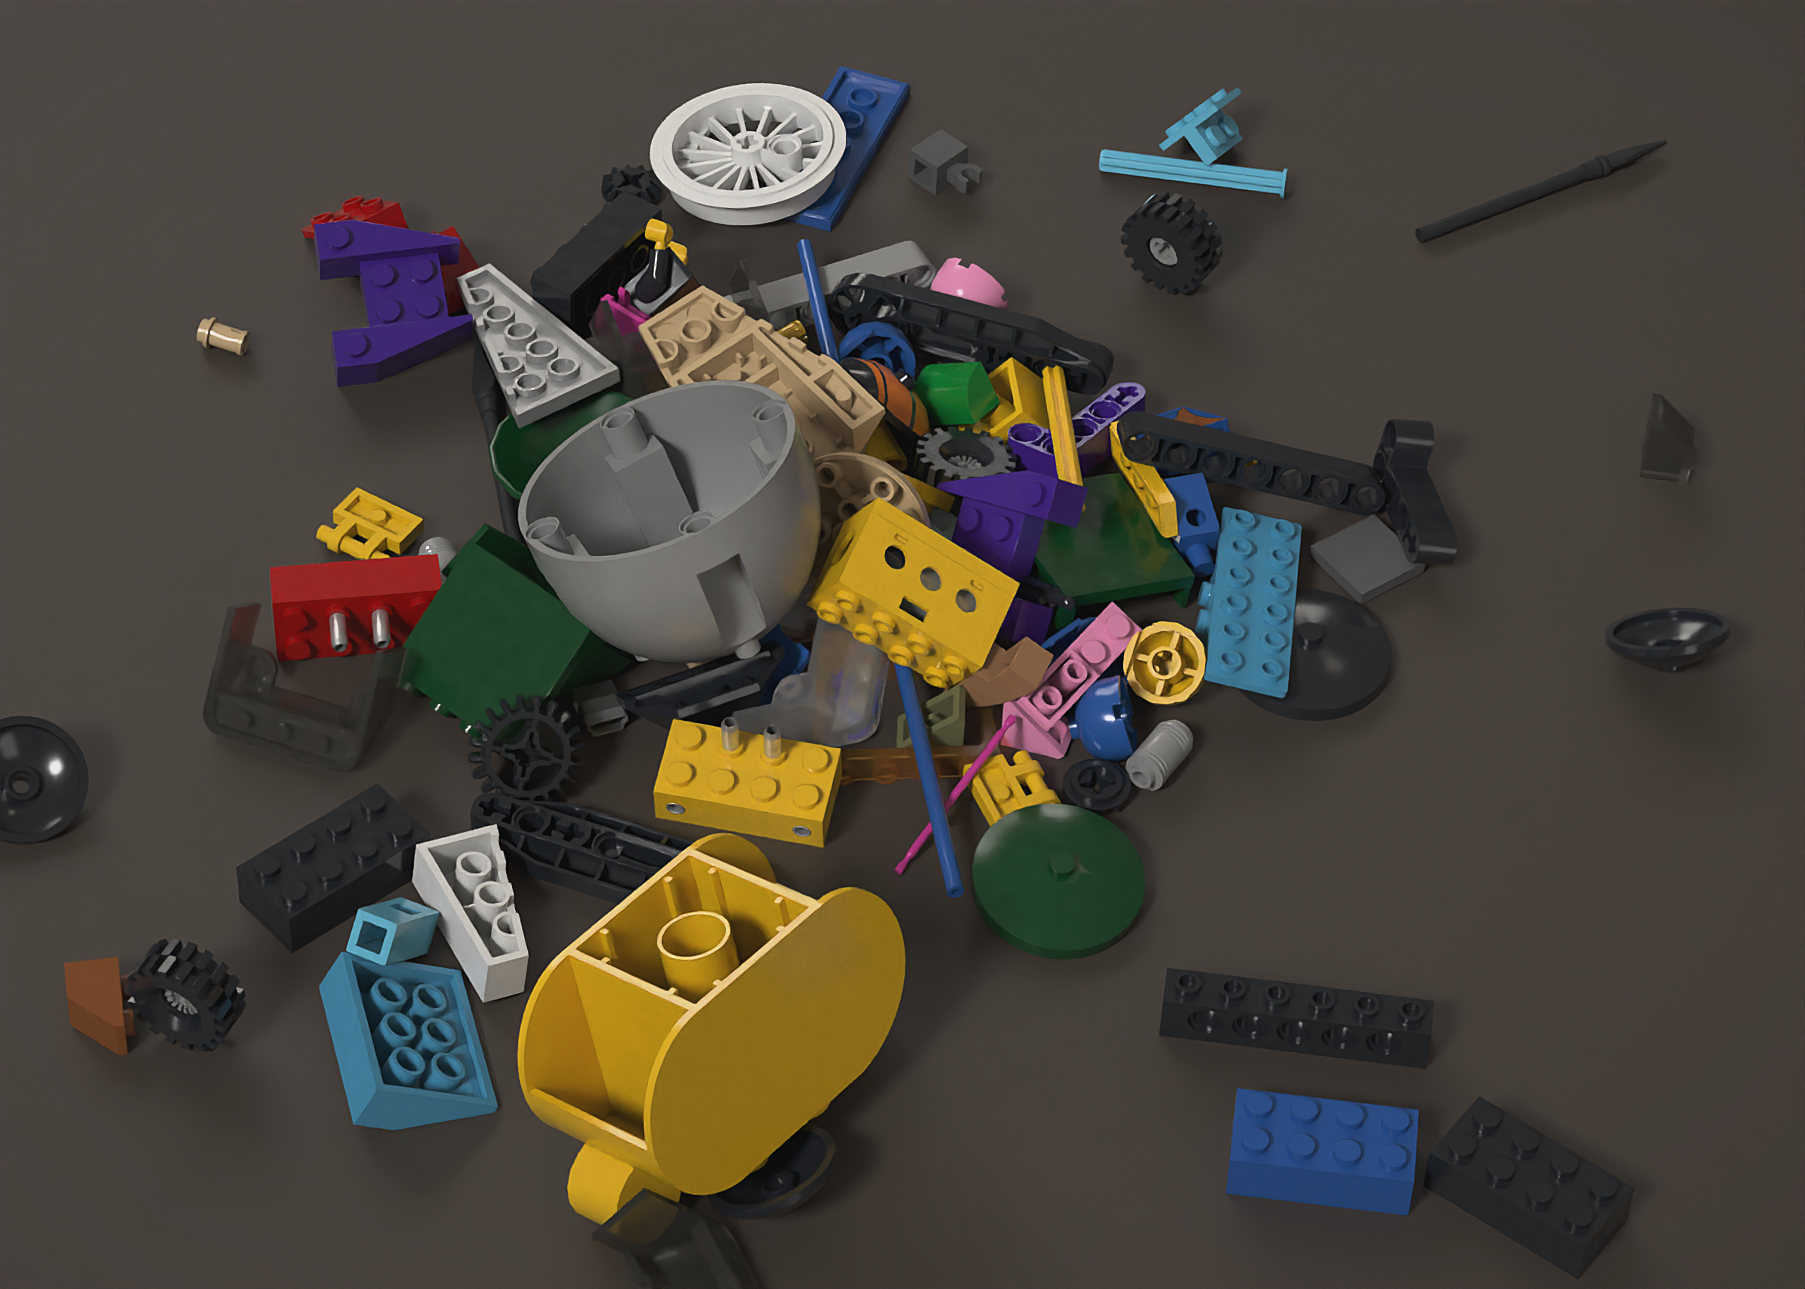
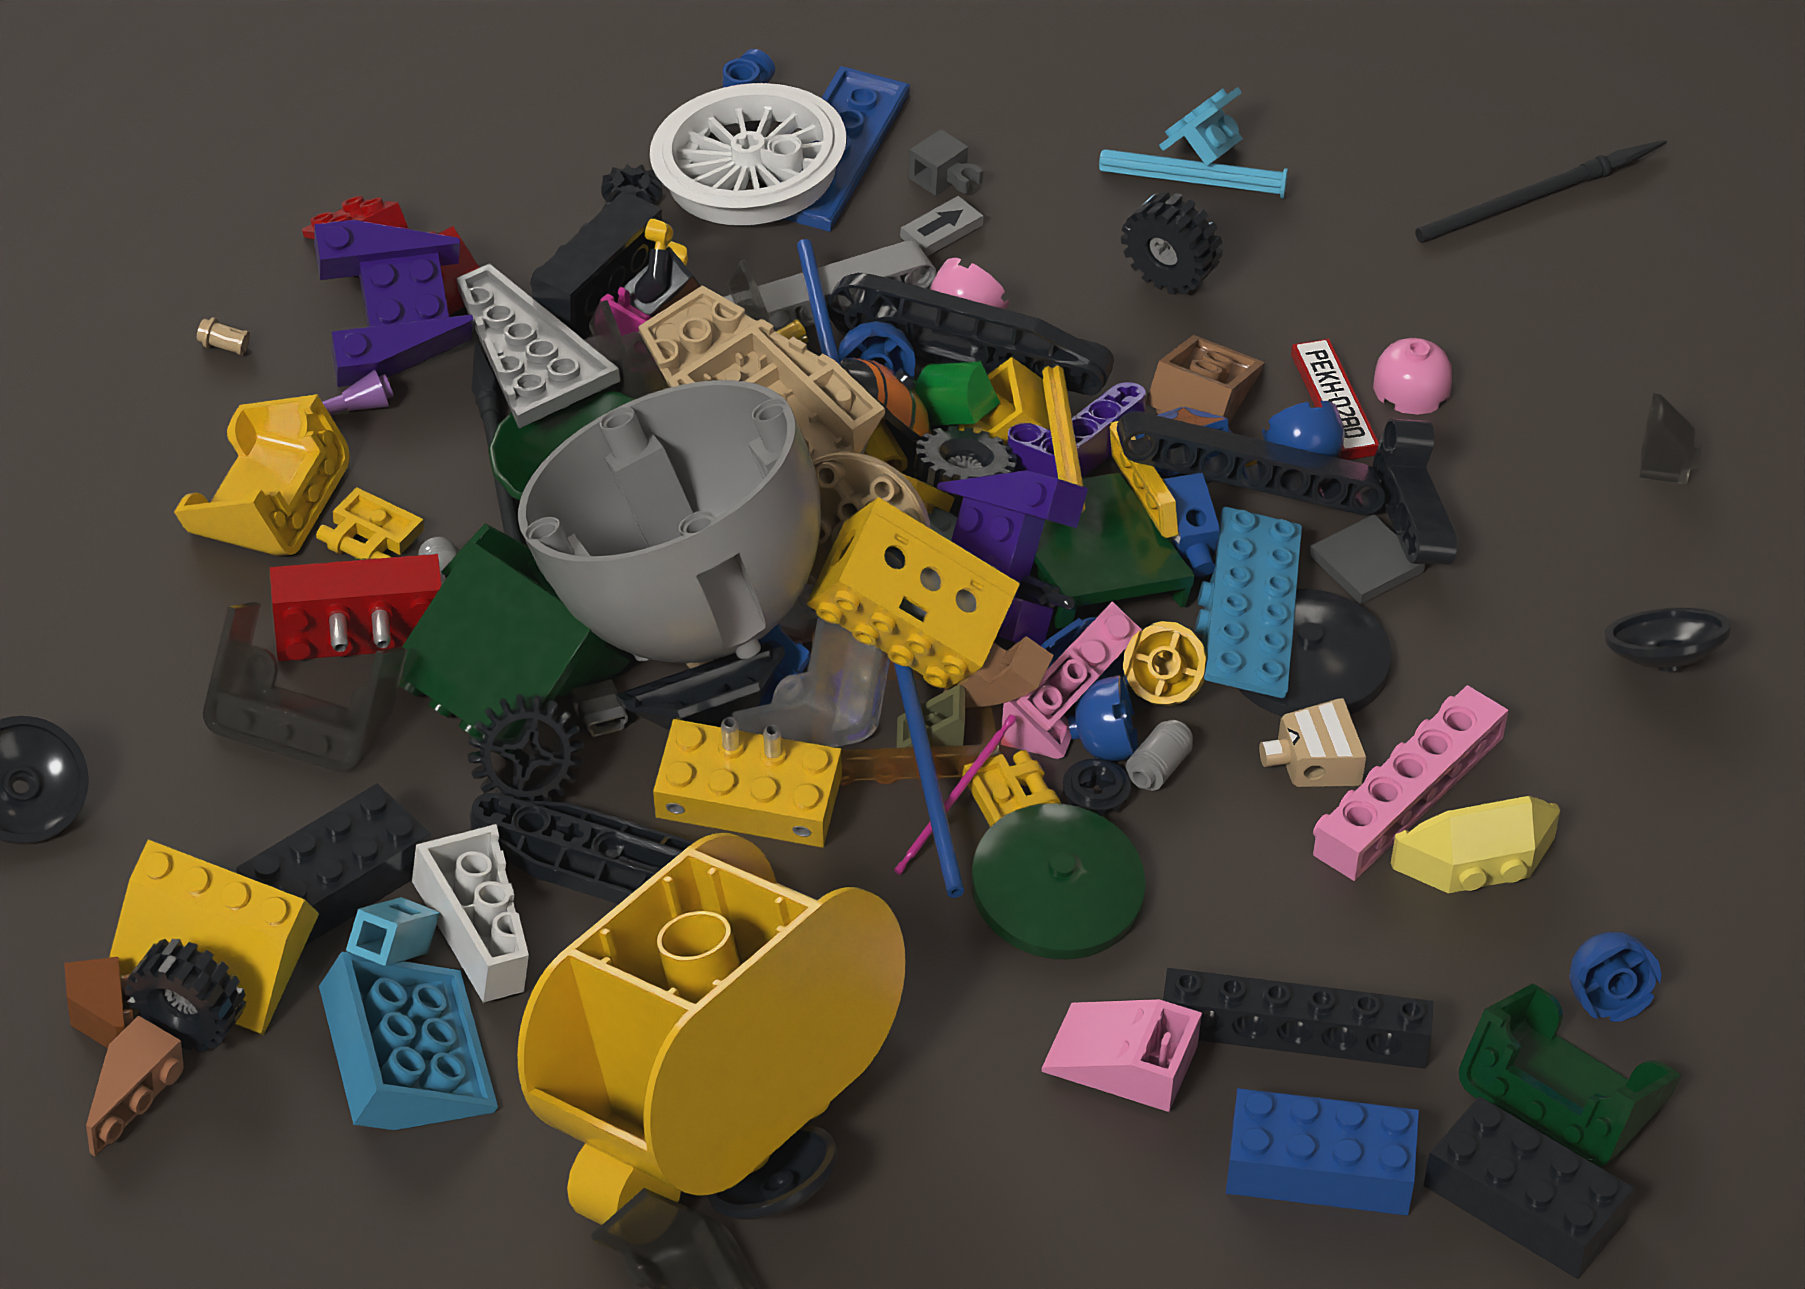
none -> nougat slope [86,1016,184,1156]
none -> yellow slope [109,839,319,1036]
none -> yellow windscreen [174,394,350,556]
none -> medium lavender cone [323,370,394,415]
none -> blue piece [722,49,775,88]
none -> light grey tile [900,196,983,256]
none -> bright pink slope [1042,999,1202,1112]
none -> medium nougat slope [1146,335,1265,424]
none -> tan torso [1259,698,1366,787]
none -> blue cylinder [1262,401,1345,472]
none -> tile [1291,339,1379,460]
none -> bright pink brick [1313,685,1508,881]
none -> bright pink cylinder [1373,338,1452,415]
none -> light yellow wedge [1391,796,1560,893]
none -> dark green windscreen [1458,983,1682,1167]
none -> blue cylinder [1569,932,1662,1022]

